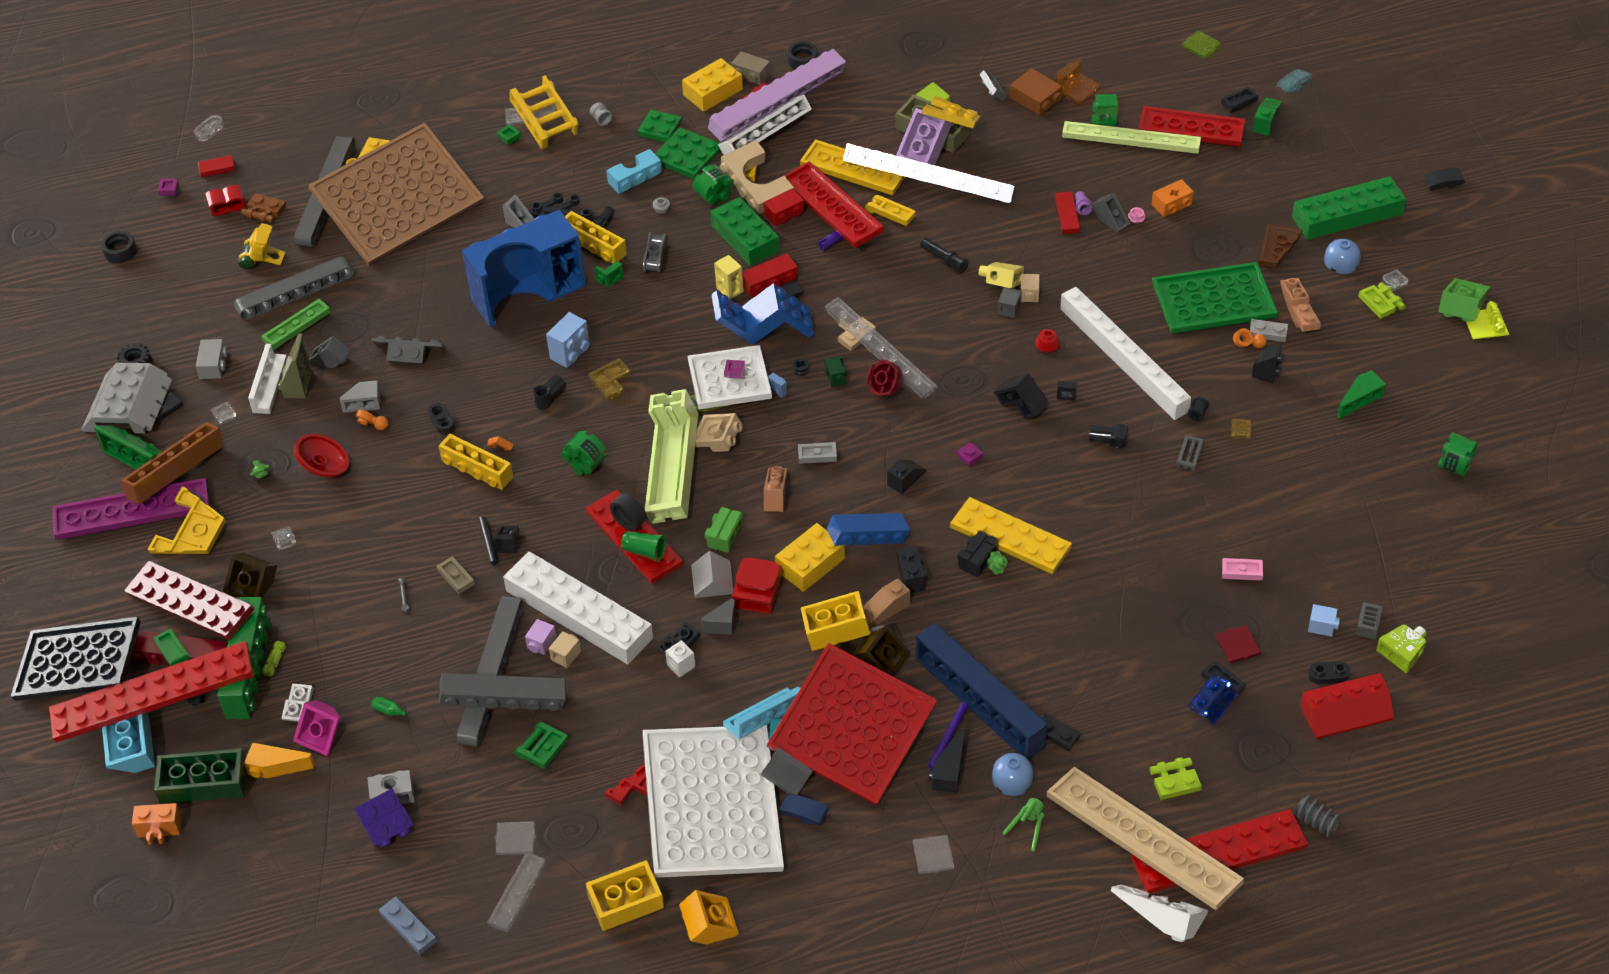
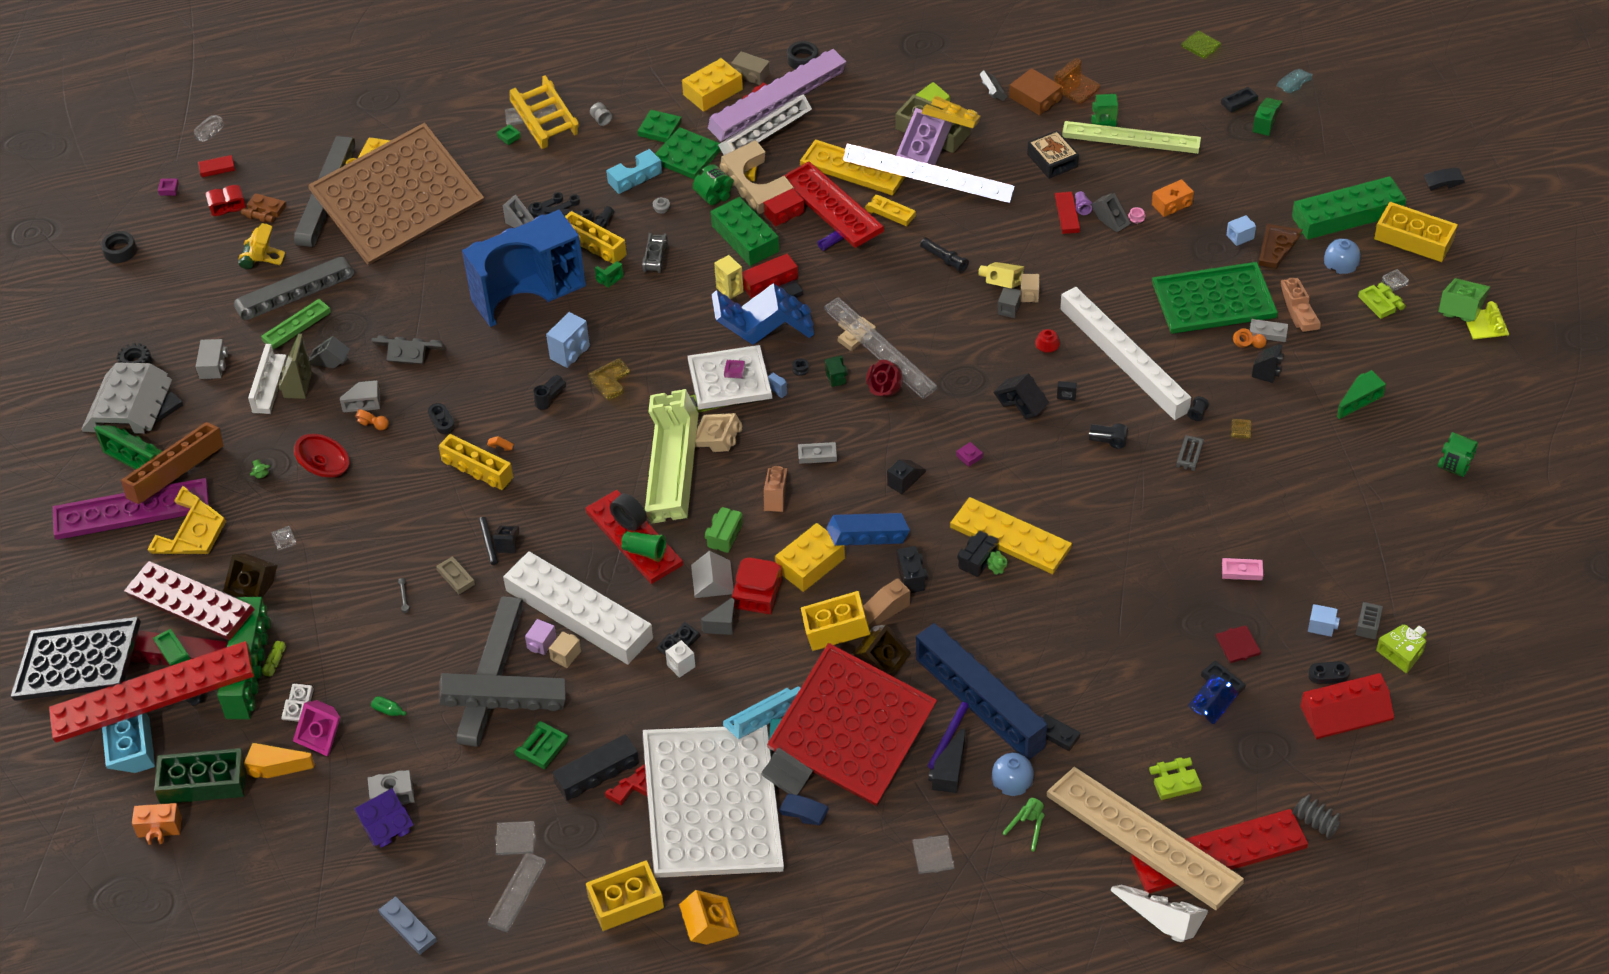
clear plate [211,401,237,425] -> none
green brick [561,431,607,476] -> none
red plate [1139,106,1245,147] -> none
none -> black brick [552,734,639,801]
none -> brick [1027,130,1079,179]
none -> light blue brick [1227,215,1256,246]
none -> yellow brick [1374,202,1458,262]

